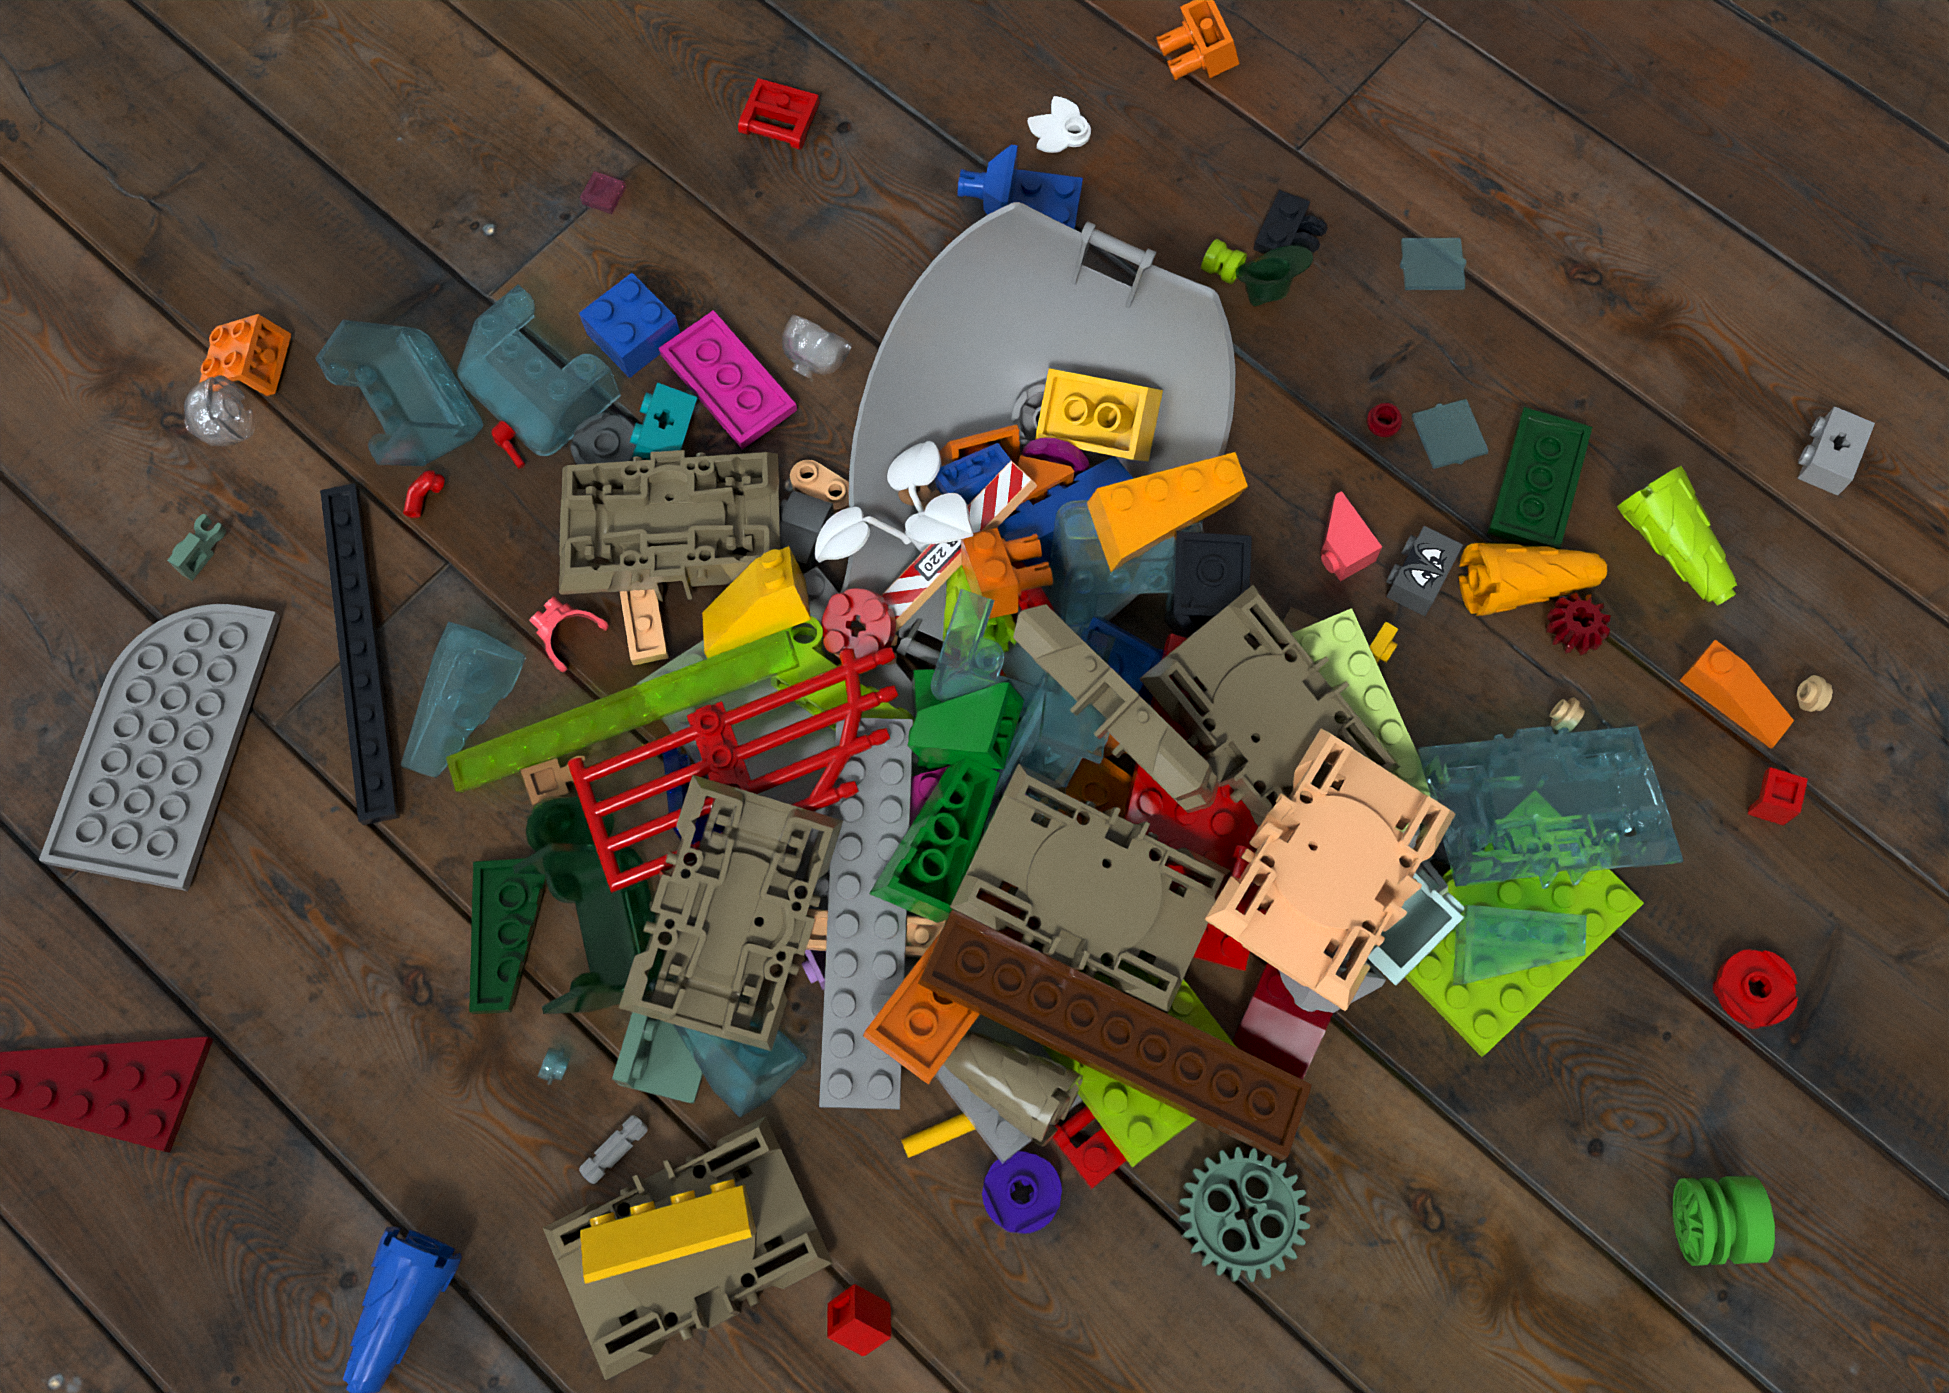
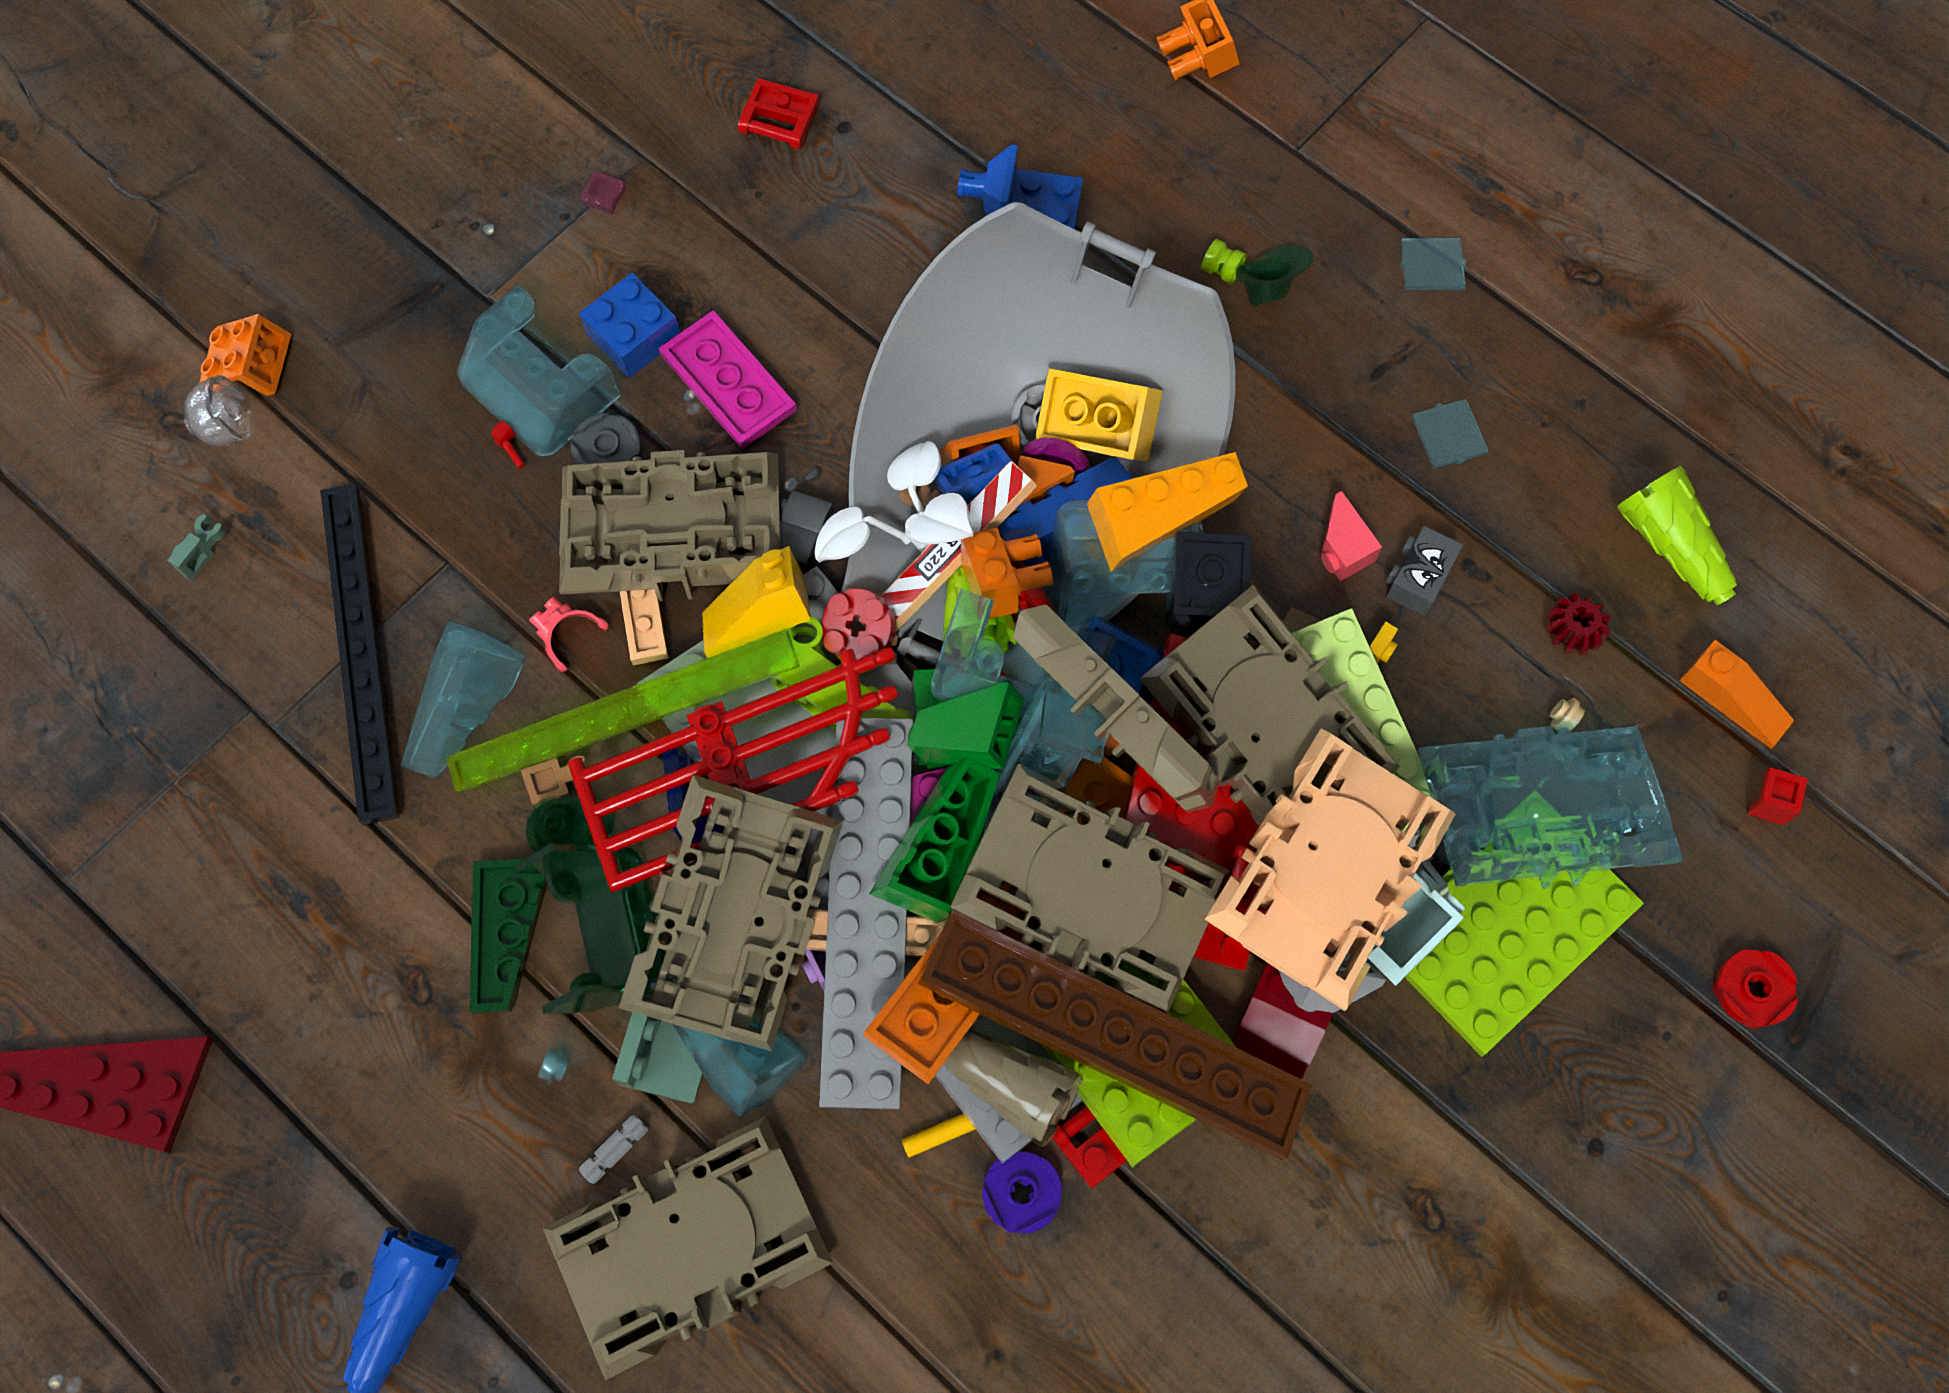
light grey plate [39,604,280,891] -> none
clear light blue windscreen [315,320,483,466] -> none
red arm [403,470,445,518] -> none
yellow slope [580,1179,757,1284] -> none
teal brick [630,383,697,460] -> none
clear cylinder [782,315,853,379] -> none
light nougat plate [790,460,849,514] -> none
red panel [827,1284,891,1356] -> none
white plate [1027,96,1091,153] -> none
sand green gear [1178,1147,1310,1283] -> none
black hinge [1253,190,1328,261] -> none
dark red plate [1367,403,1402,437] -> none
clear light blue wedge [1453,905,1587,986] -> none
light orange cone [1459,543,1607,616] -> none
dark green plate [1487,407,1593,549] -> none
bright green wheel [1673,1175,1775,1266] -> none
tan plate [1797,675,1833,712] -> none
light grey brick [1798,406,1875,496] -> none

